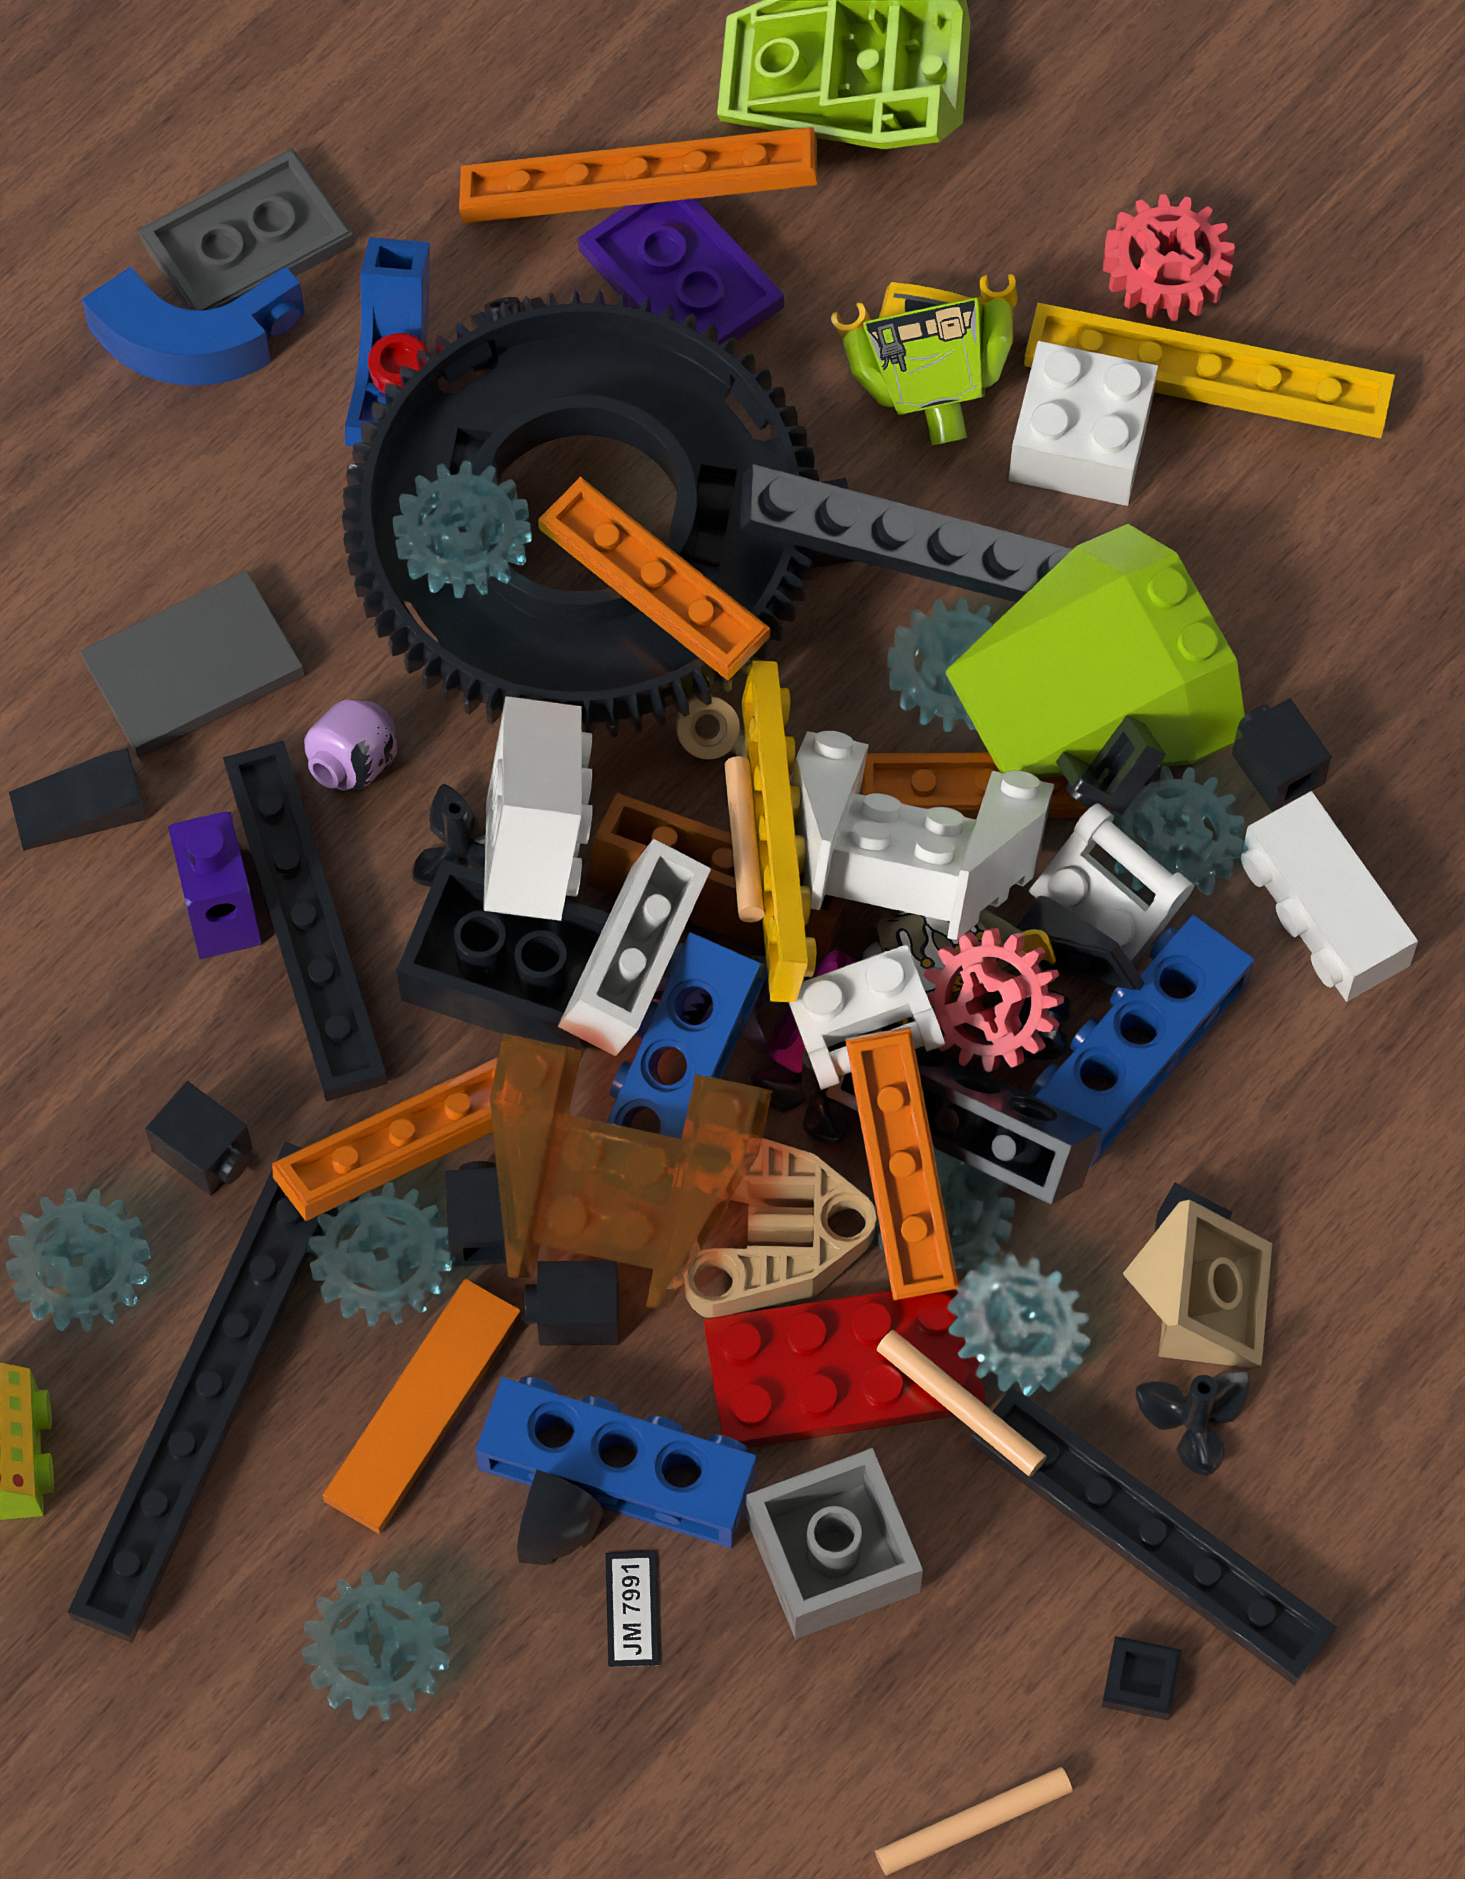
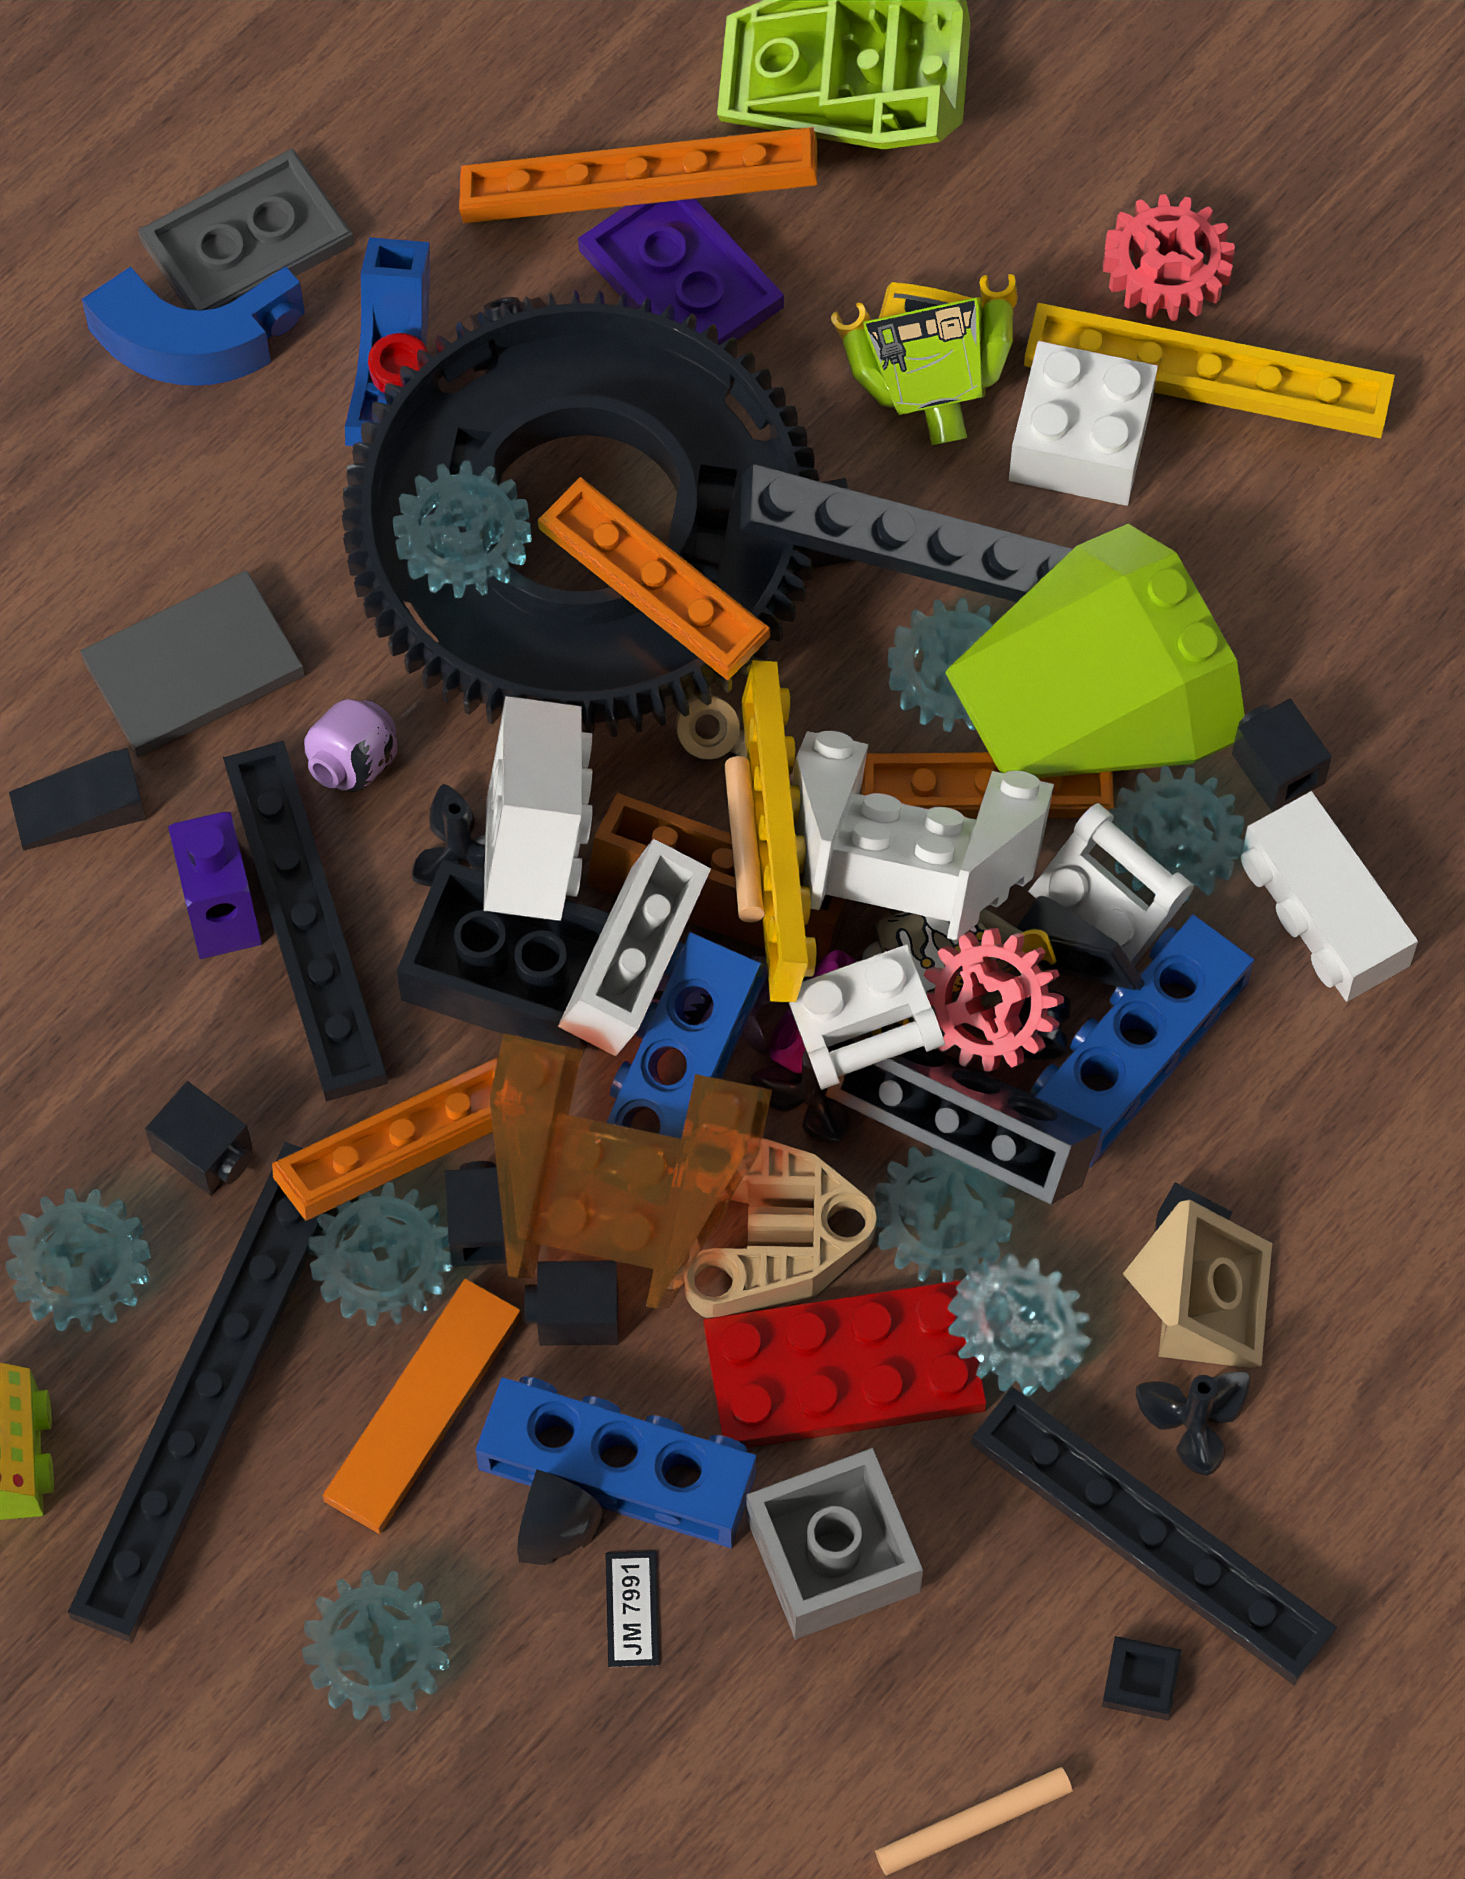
orange tile [845,1027,959,1300] -> none
light nougat bar [877,1330,1047,1477] -> none
black bracket [1056,715,1166,815] -> none

